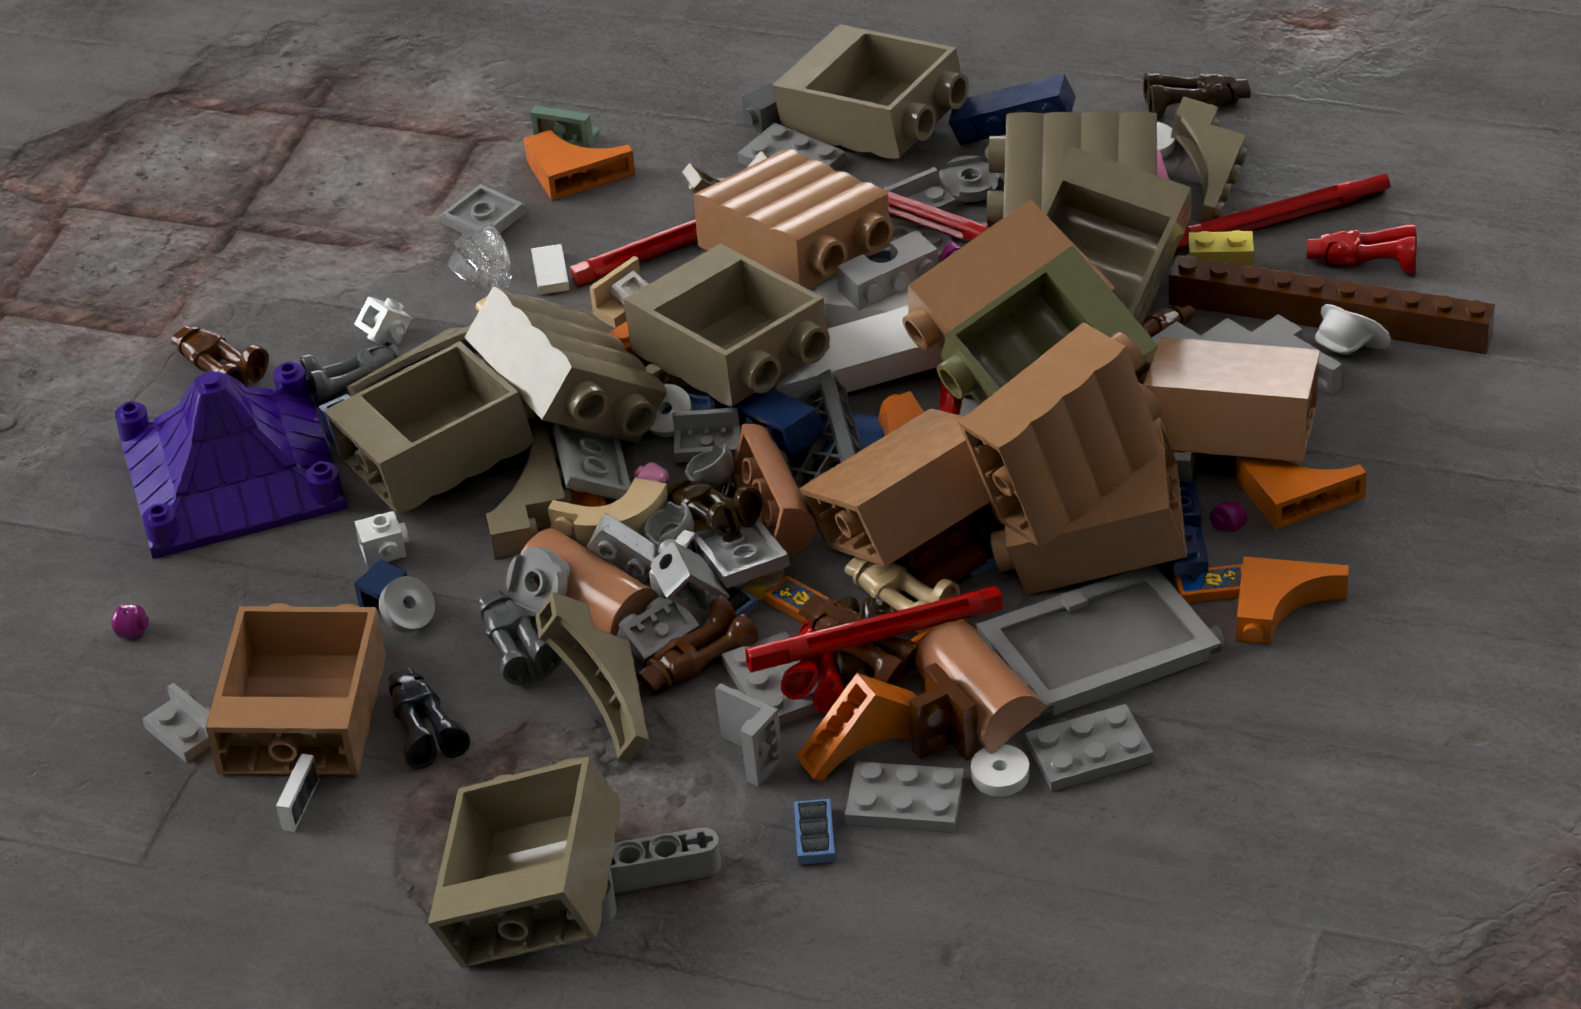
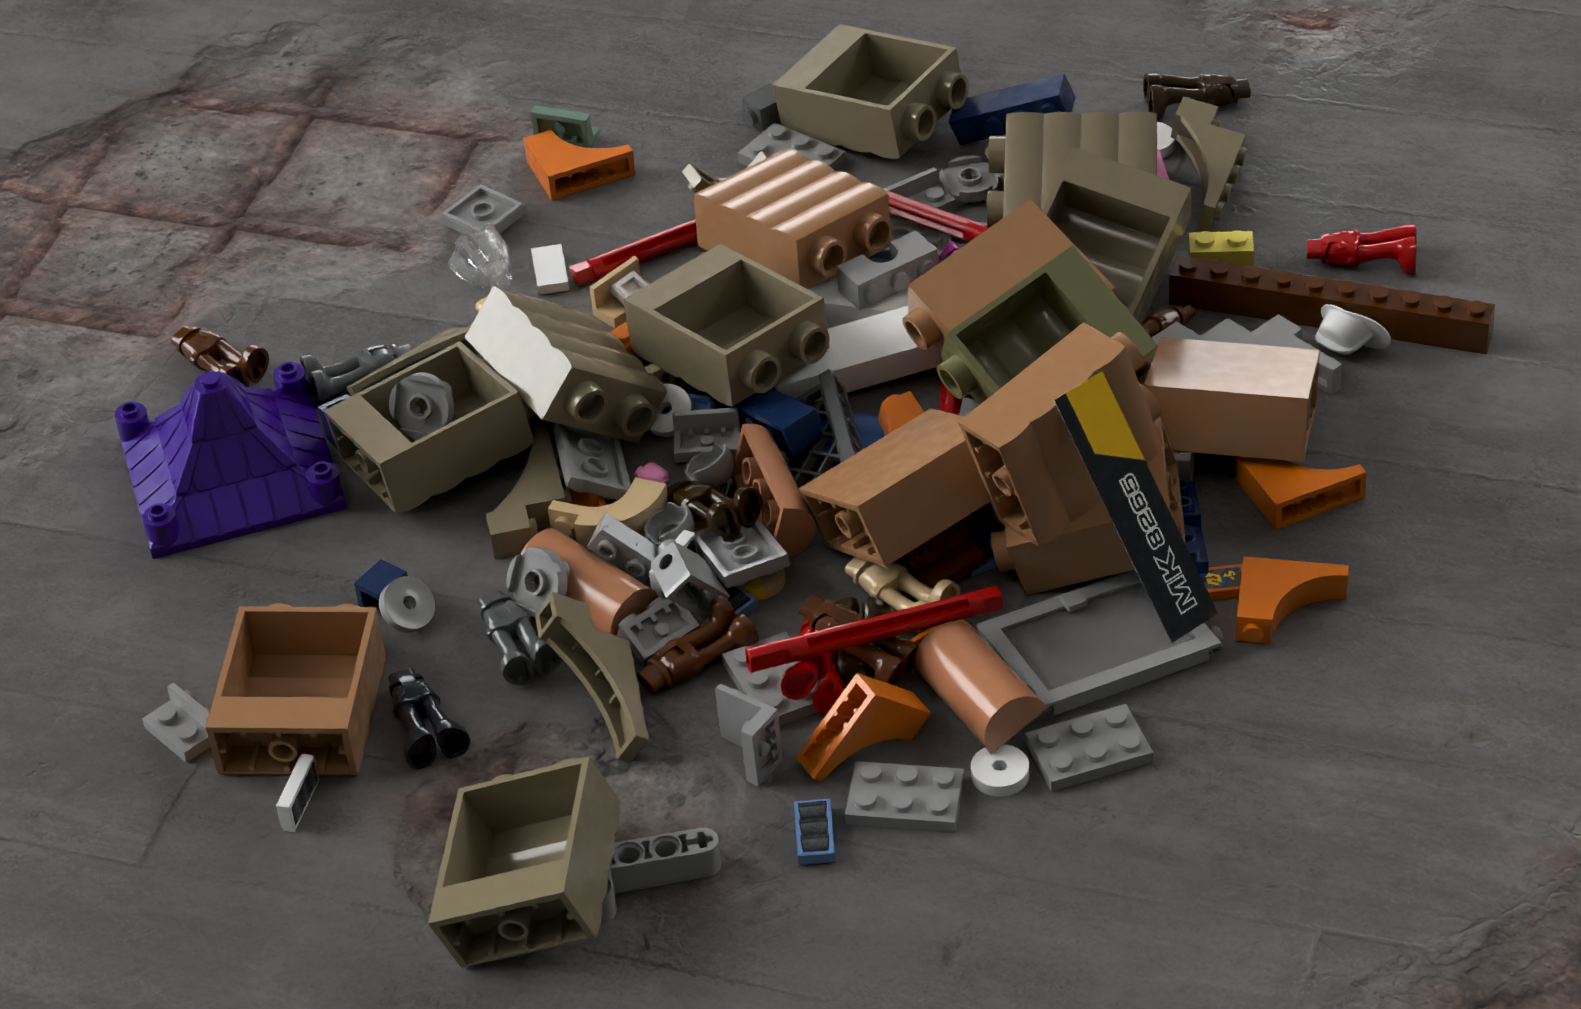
magenta piece [111,604,149,639] -> none
white brick [354,296,412,345] -> none
white brick [354,511,409,567] -> none
tile [765,575,836,623] -> none
reddish brown bracket [909,662,978,761] -> none
red piece [1176,173,1391,250] -> none
magenta piece [1210,501,1247,532] -> none
none -> light grey plate [389,372,454,439]
none -> black sticker [1054,371,1218,644]

